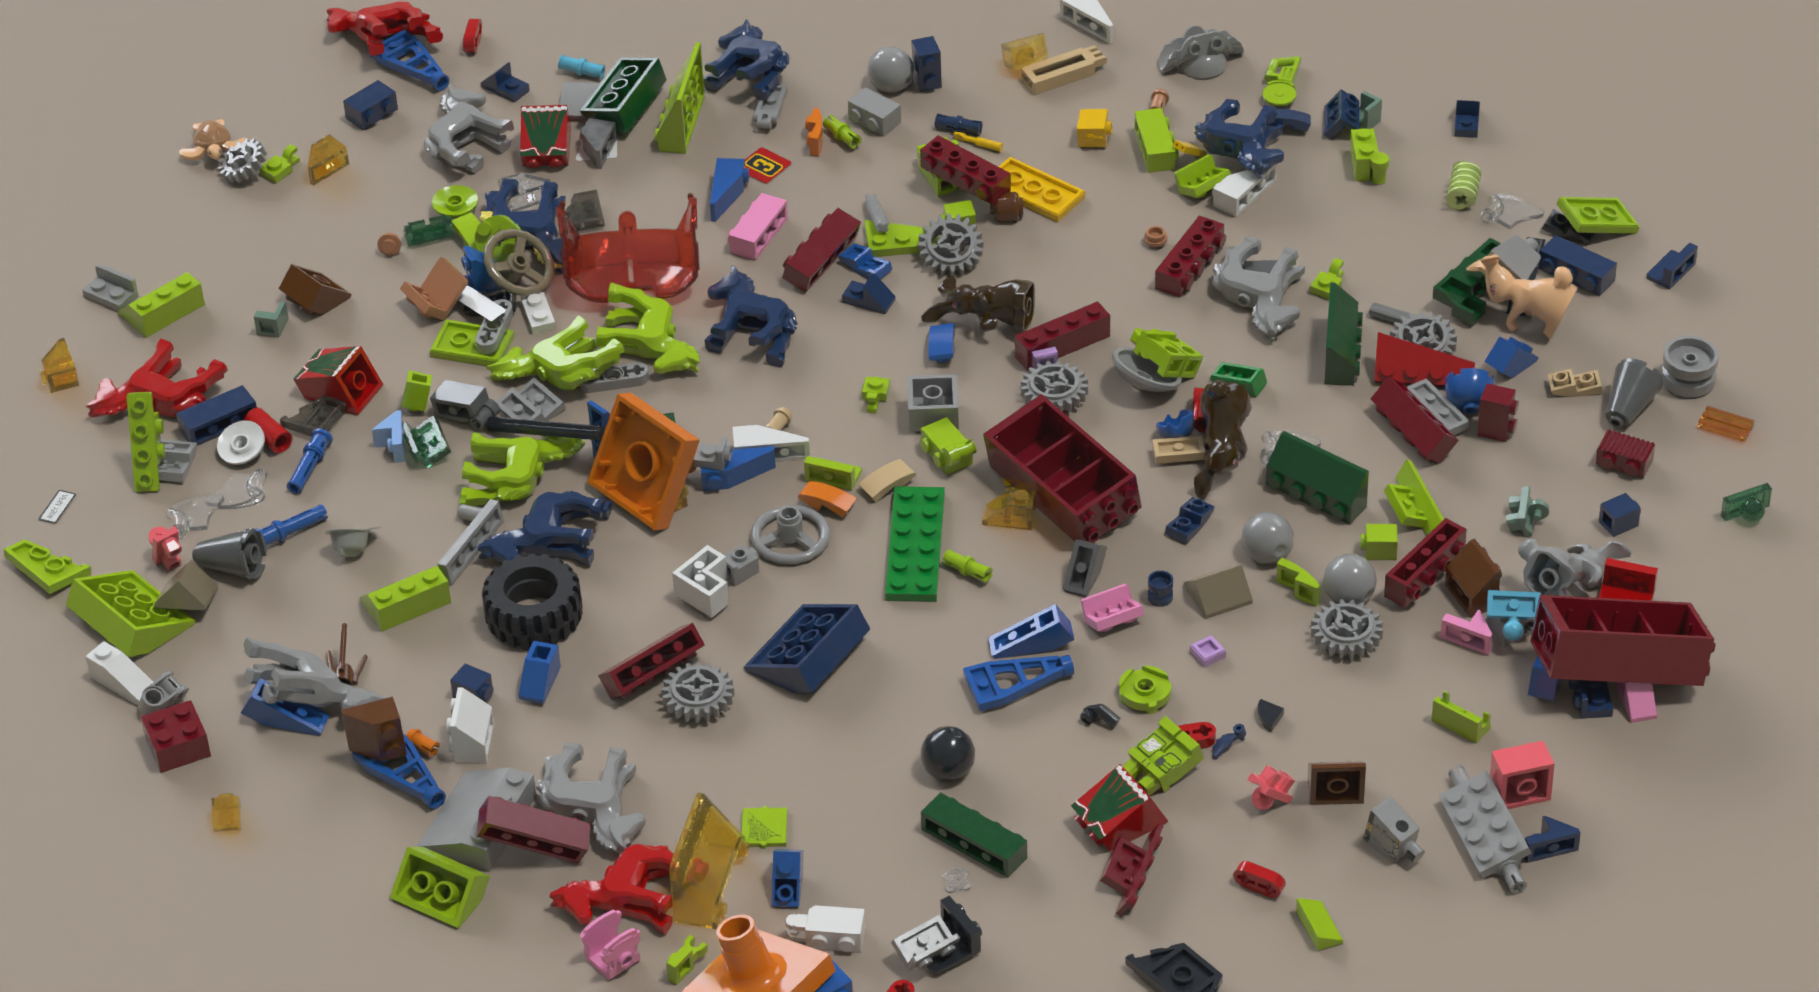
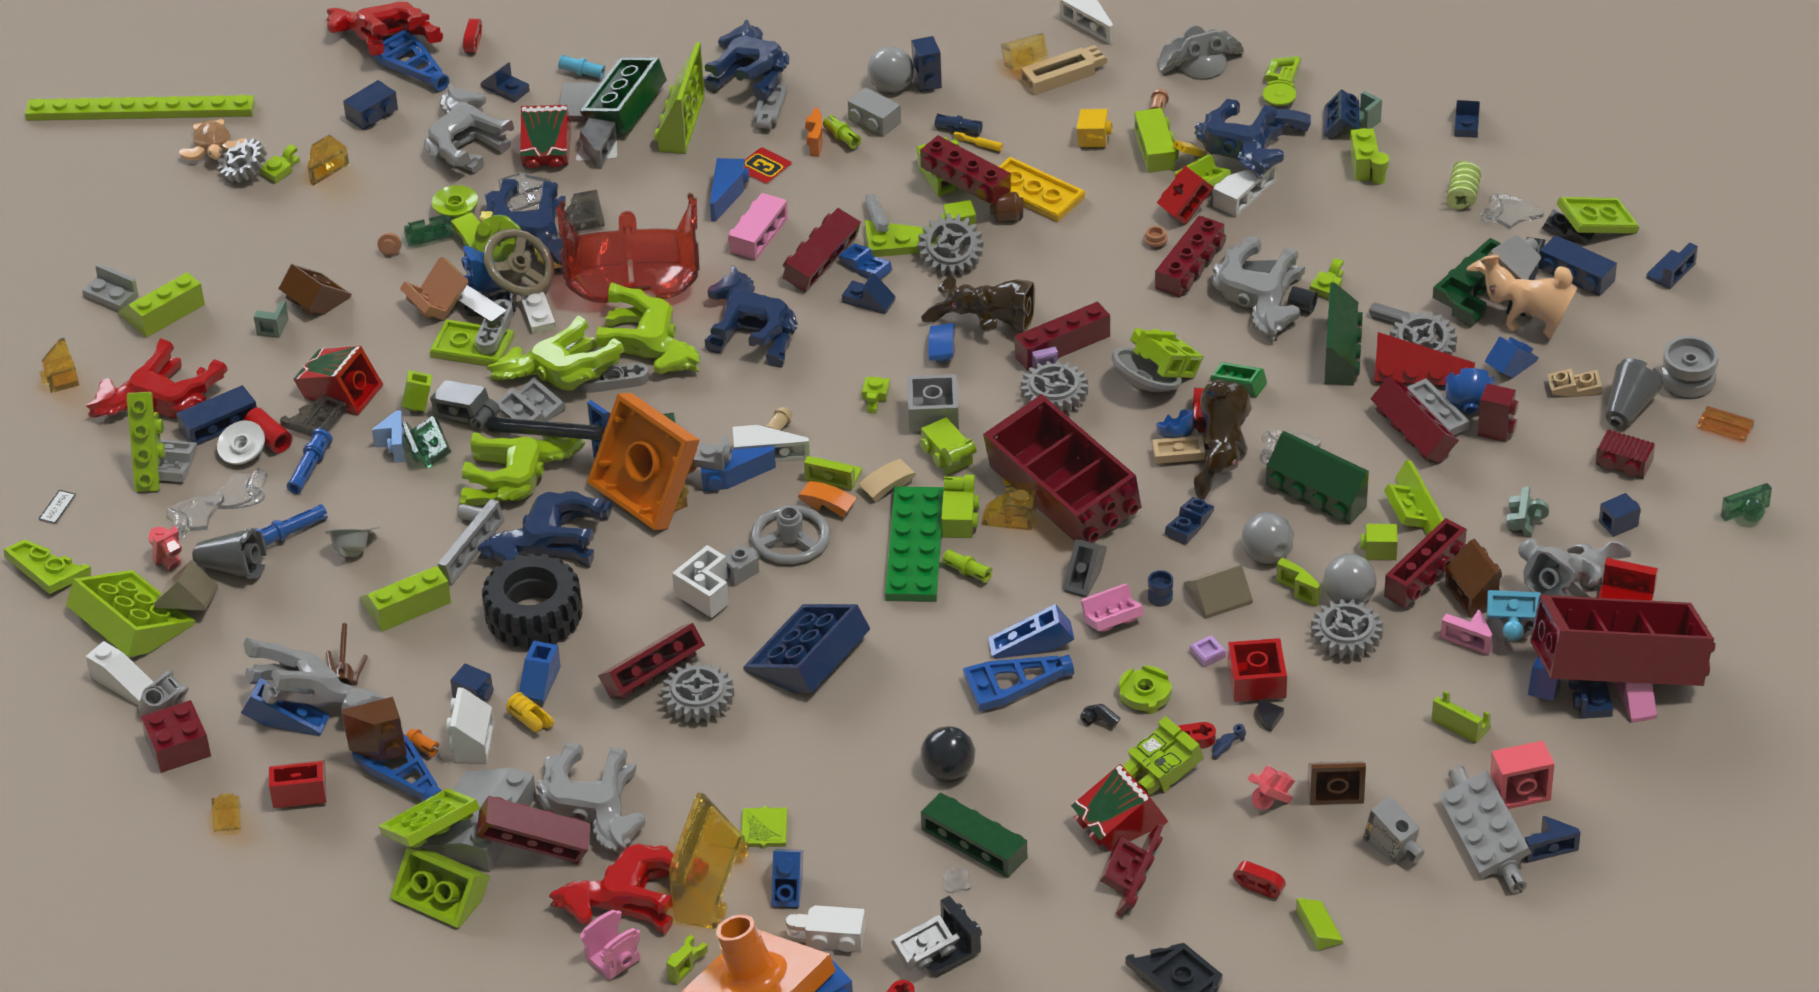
none -> lime plate [25,95,255,121]
none -> red slope [269,760,327,808]
none -> lime plate [378,788,480,848]
none -> yellow hinge [506,692,555,733]
none -> lime hinge [942,474,980,538]
none -> red brick [1157,165,1214,225]
none -> red brick [1227,638,1287,702]
none -> black beam [1287,286,1318,313]

